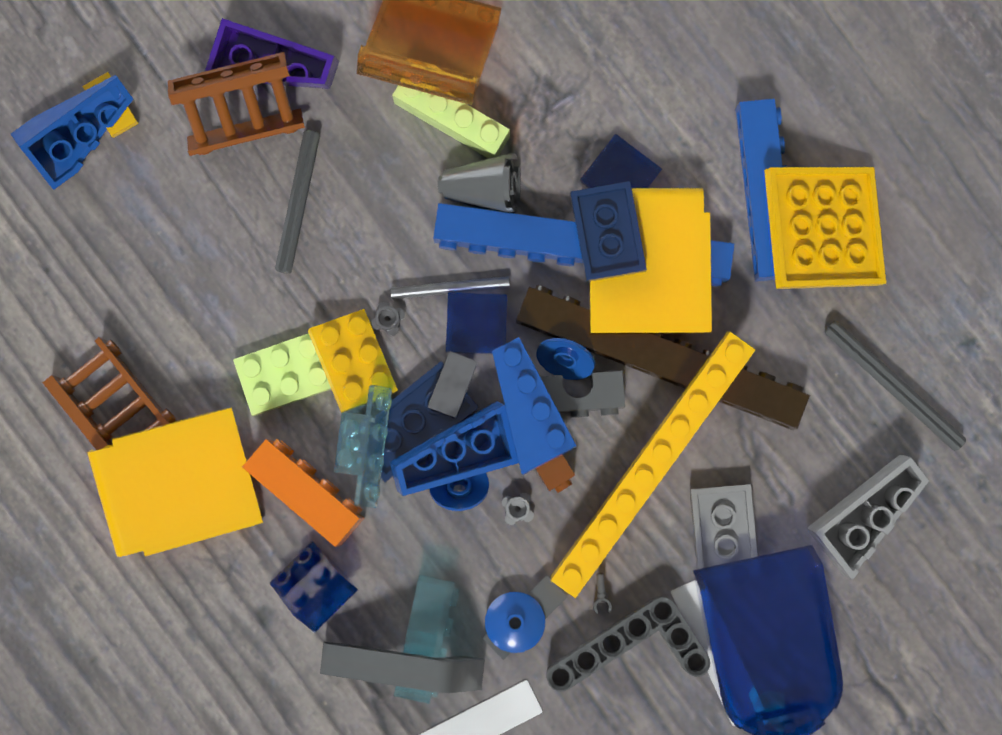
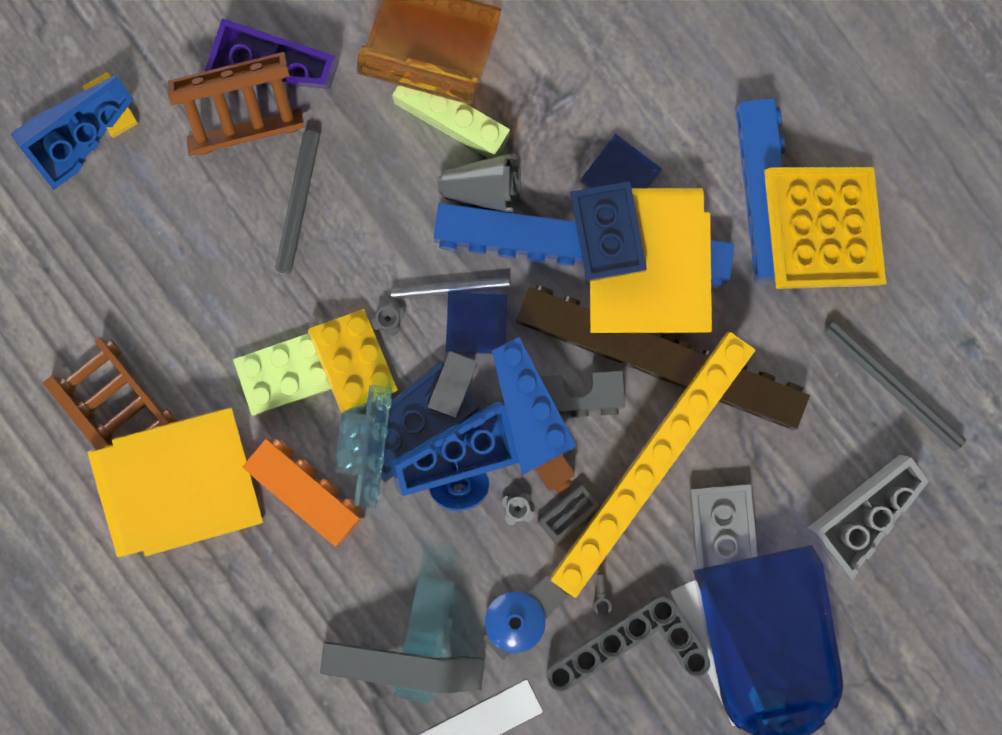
clear blue slope [270,541,358,633] -> none
blue dish [536,338,595,380] -> none
none -> dark grey tile [537,483,601,545]

